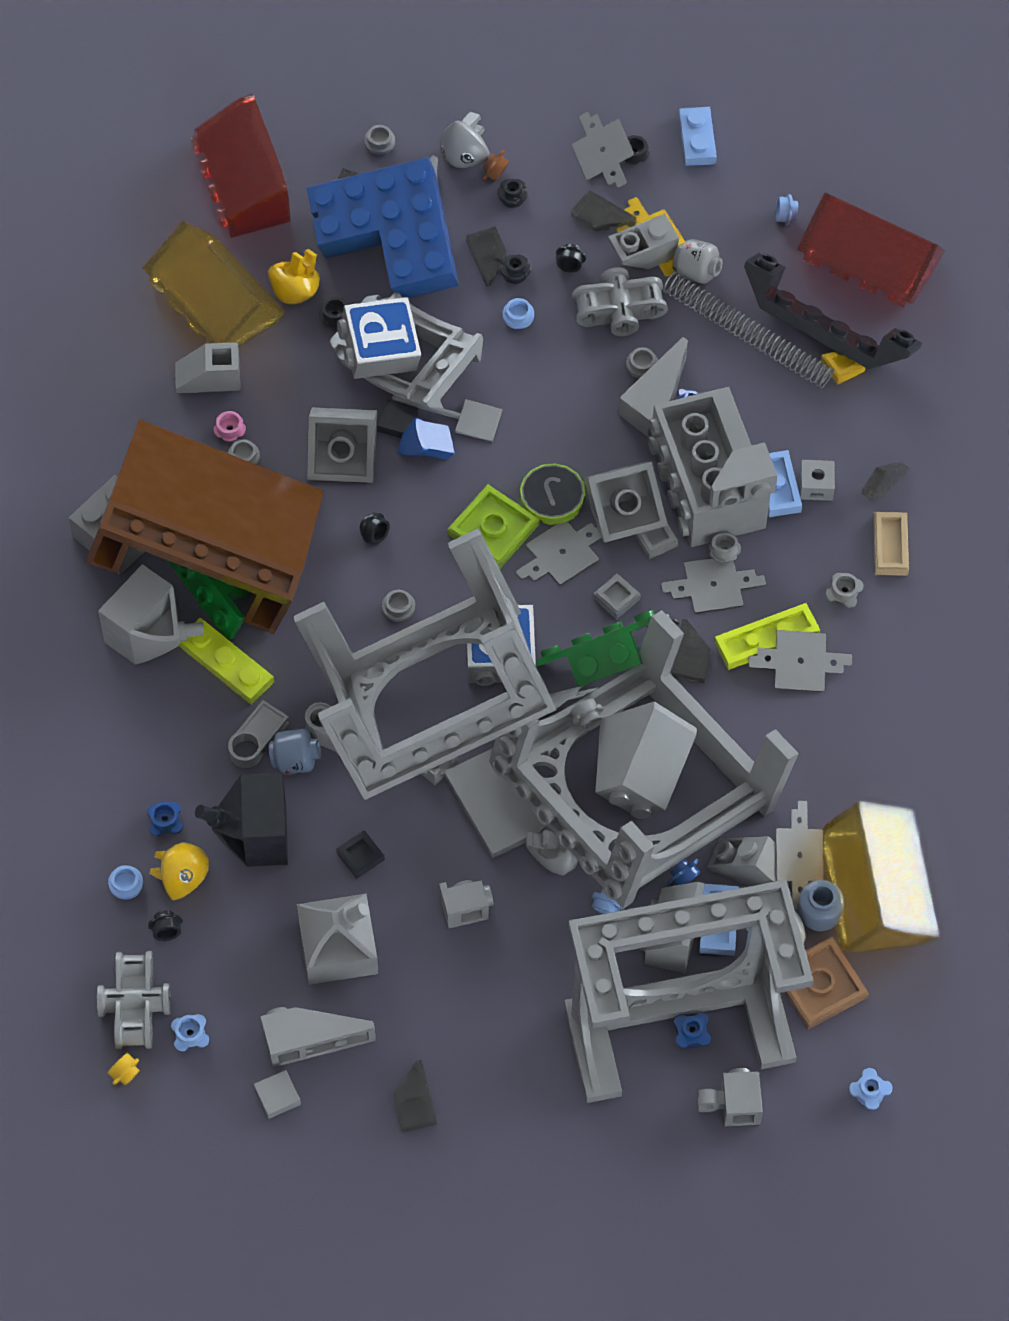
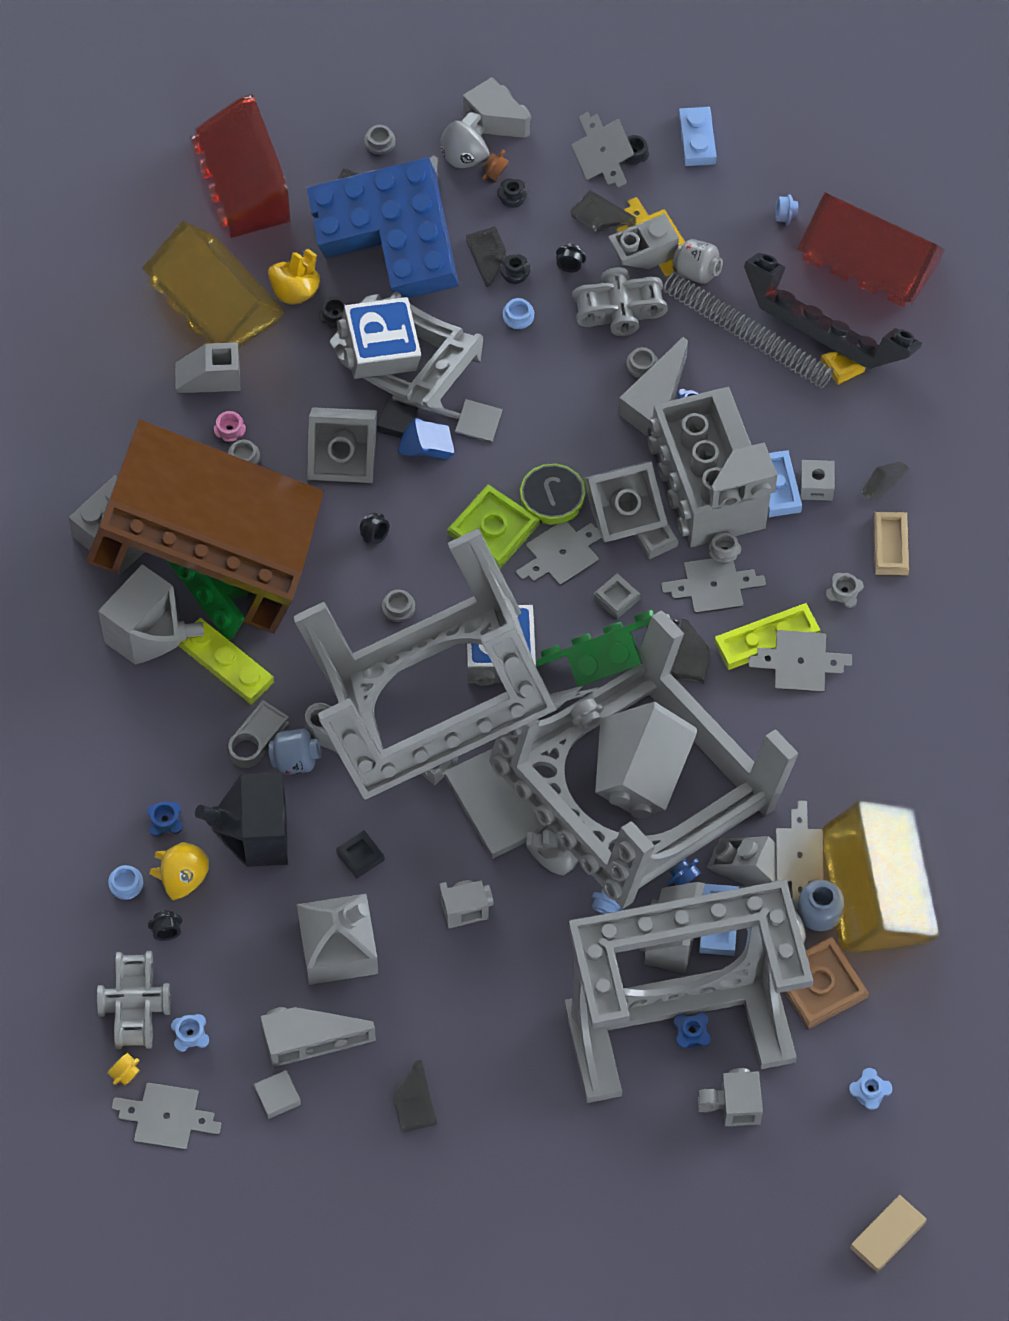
none -> light grey piece [112,1083,222,1149]
none -> light grey slope [463,77,531,138]
none -> tan tile [850,1195,927,1273]

